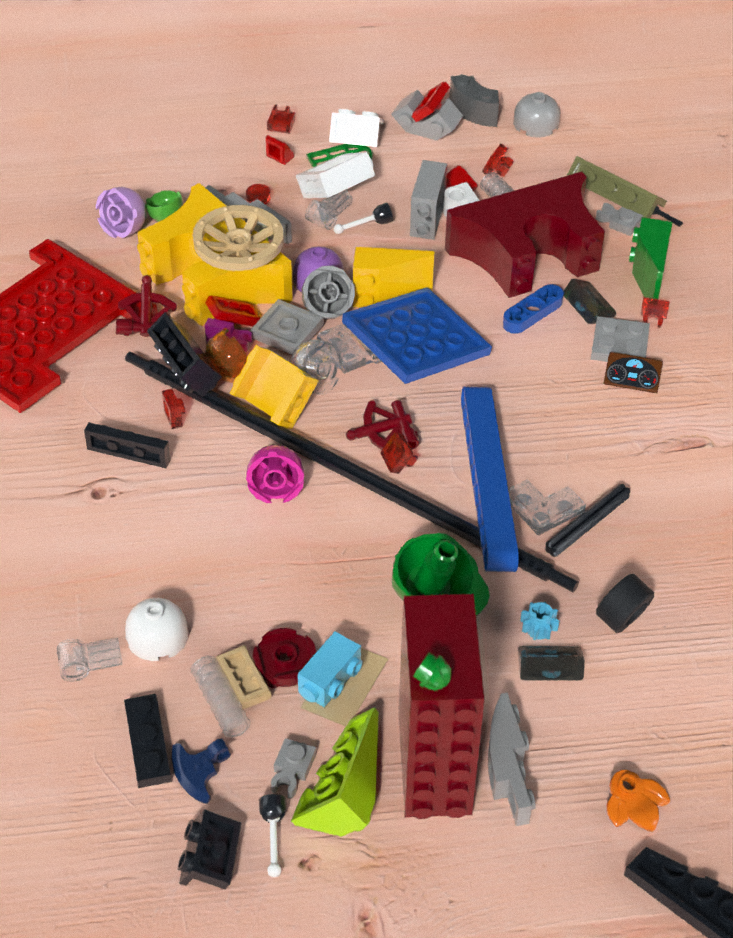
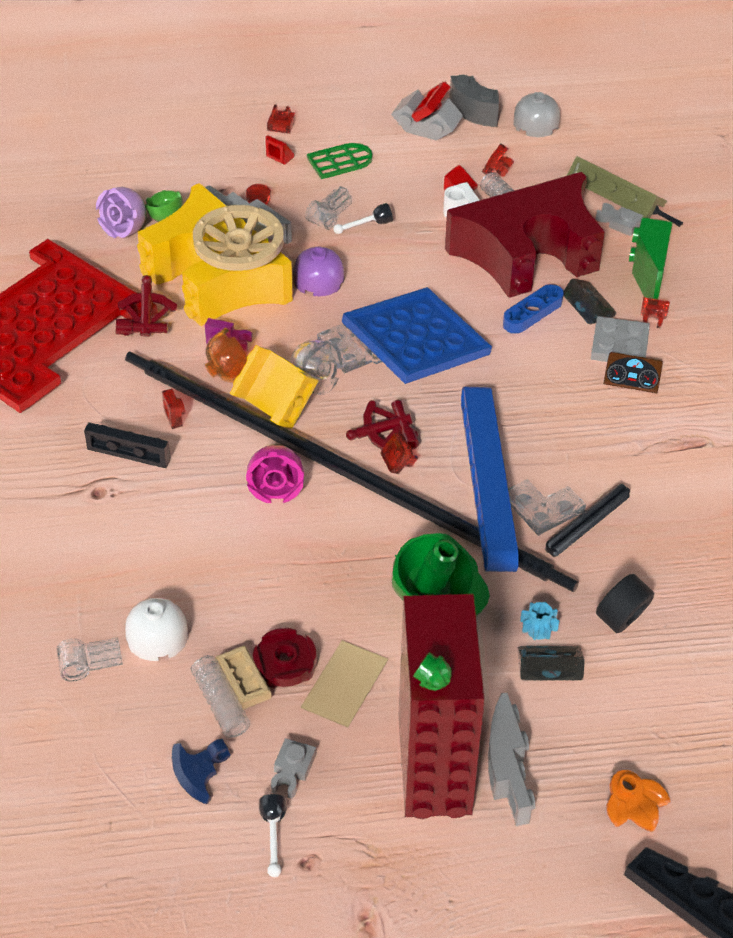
black plate [124,694,171,788] -> none
black brick [147,312,222,397] -> none
black bracket [178,809,241,889] -> none
red plate [205,295,261,327] -> none
light grey plate [250,299,324,356] -> none
lime wedge [291,707,379,837] -> none
white window [295,152,375,198] -> none
medium azure brick [298,631,363,708] -> none
light grey cylinder [301,266,355,319] -> none
white bracket [329,109,384,147] -> none
yellow slope [353,247,434,308] -> none
light grey window [410,160,447,240] -> none

